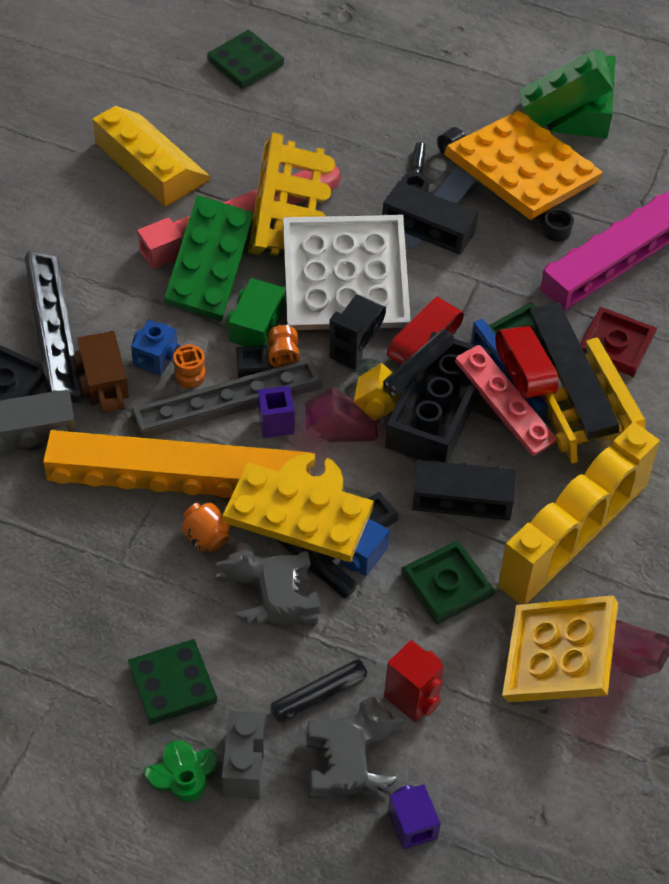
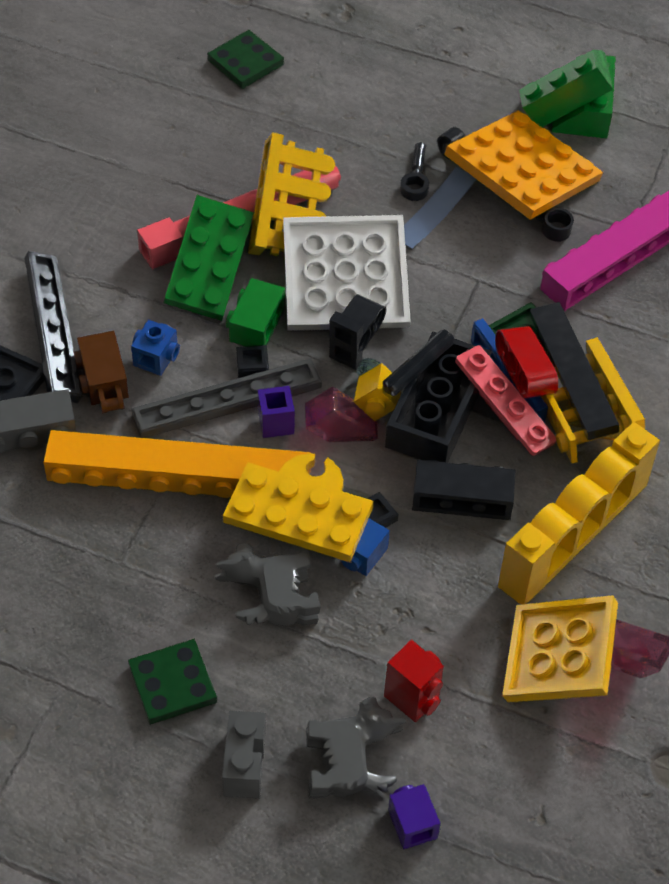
yellow slope [92,106,210,207] -> none
green plate [144,740,217,802] -> none
orange wheel [173,344,206,388] -> none
orange head [181,503,231,553] -> none
orange wheel [267,325,300,368] -> none
black axle [270,659,367,722] -> none
black axle [277,540,357,598] -> none
black brick [382,181,478,255] -> none
red beam [386,297,464,365] -> none
dark green tile [401,540,495,625] -> none
dark red tile [580,307,657,377] -> none

